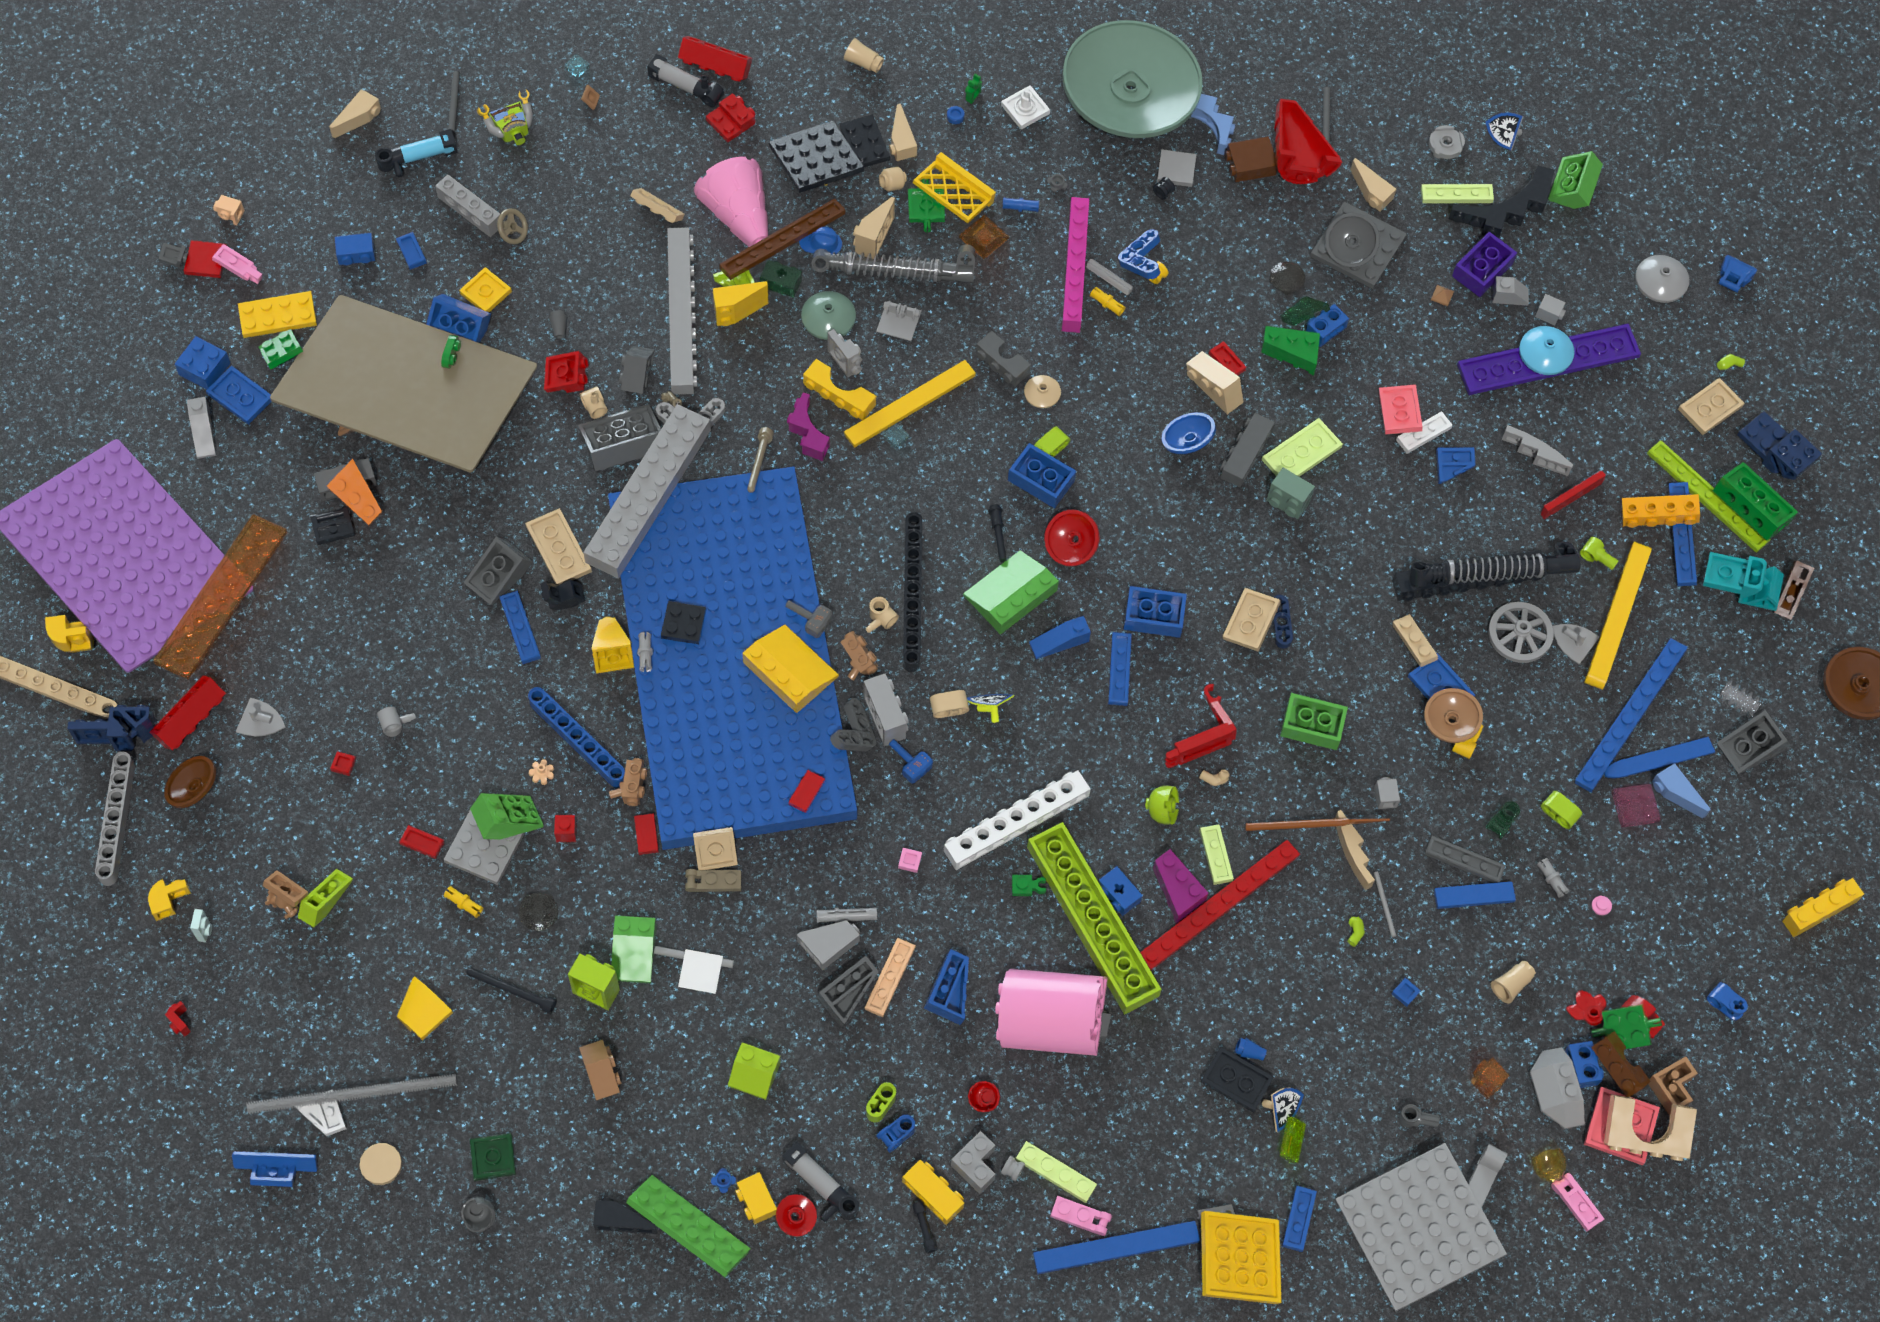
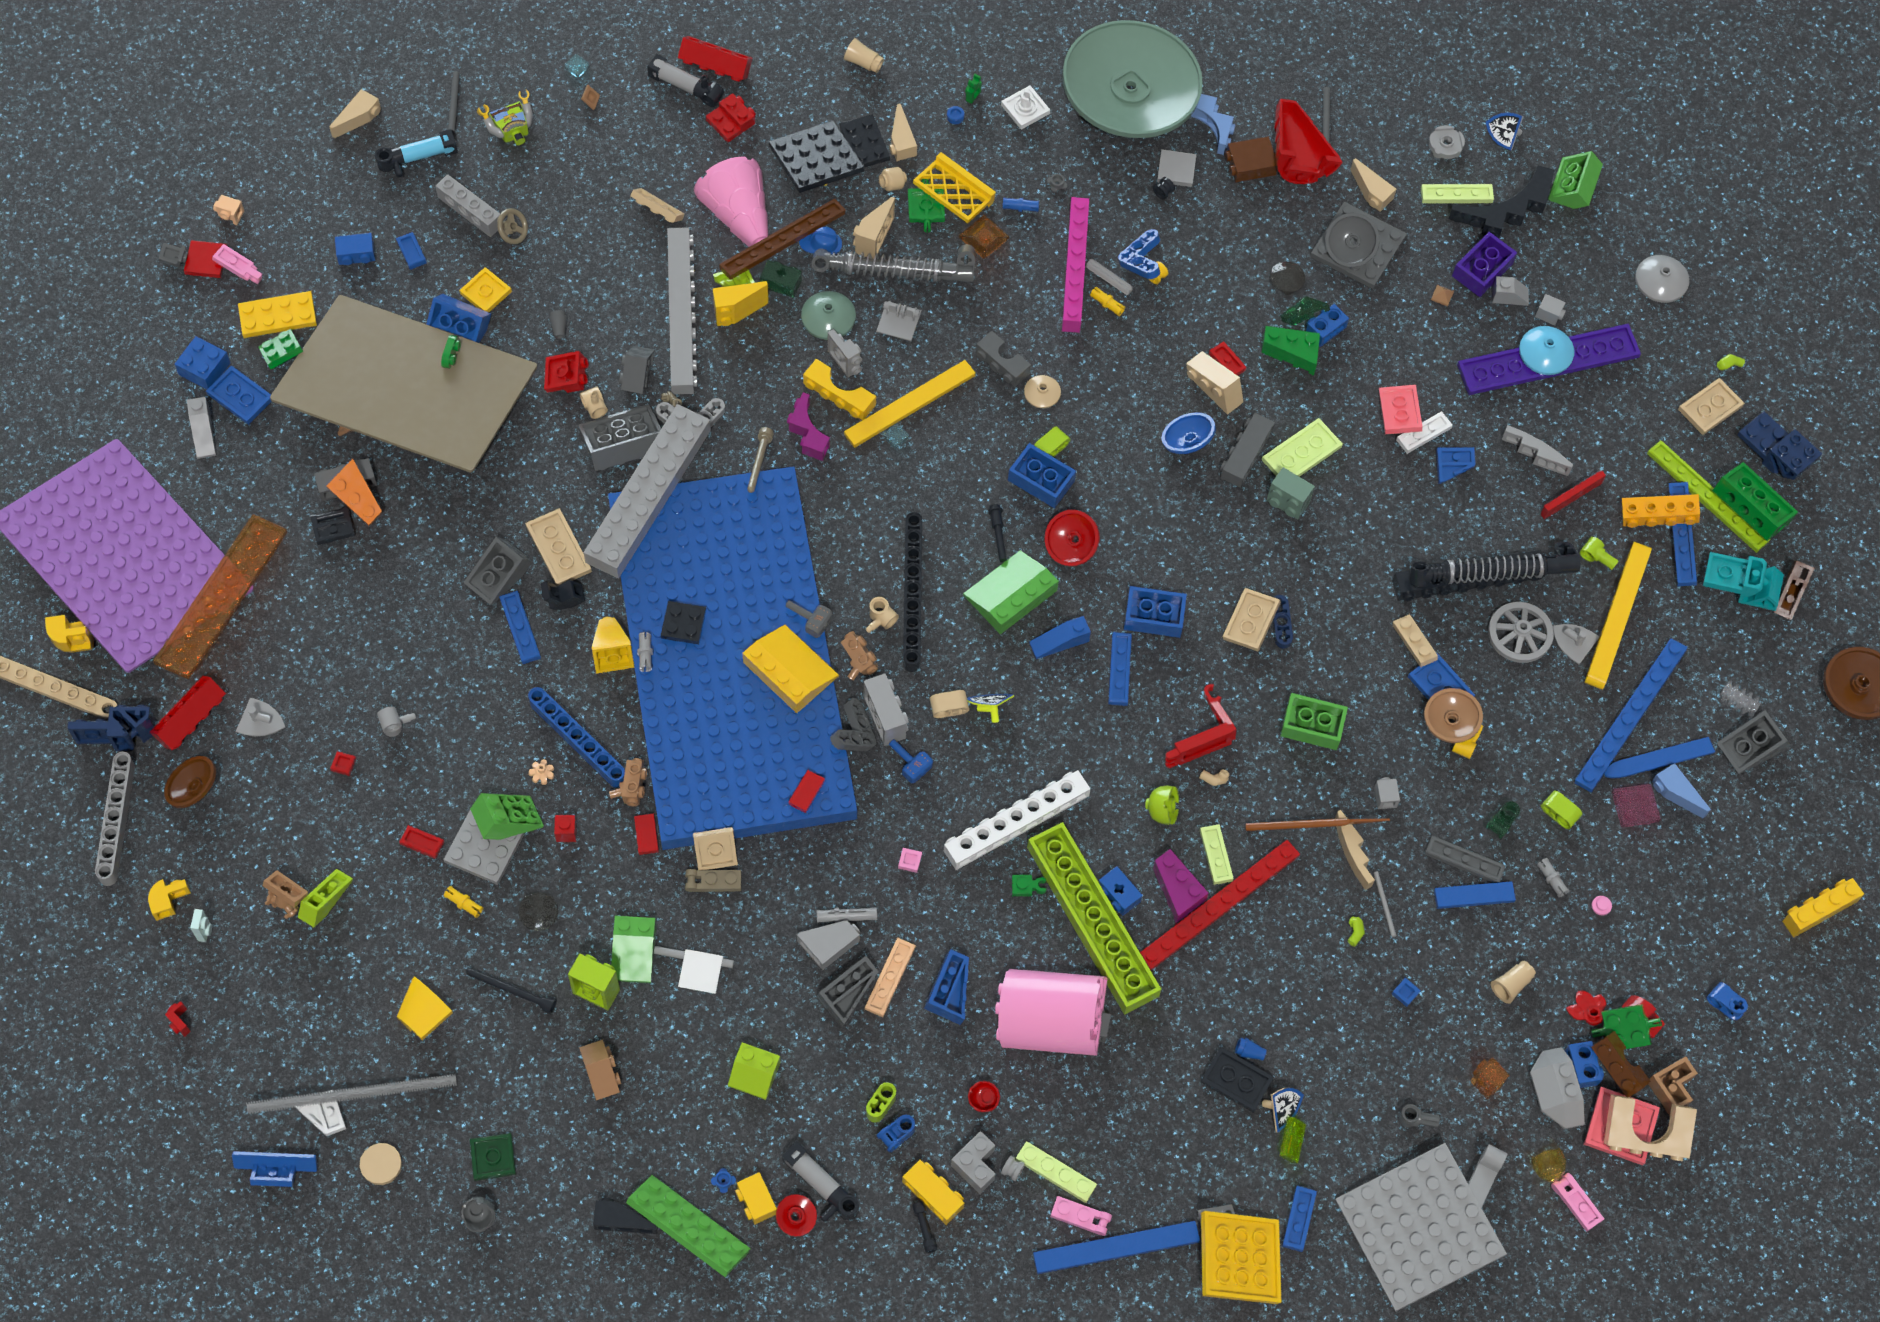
blue piece [1718,255,1757,293] -> none

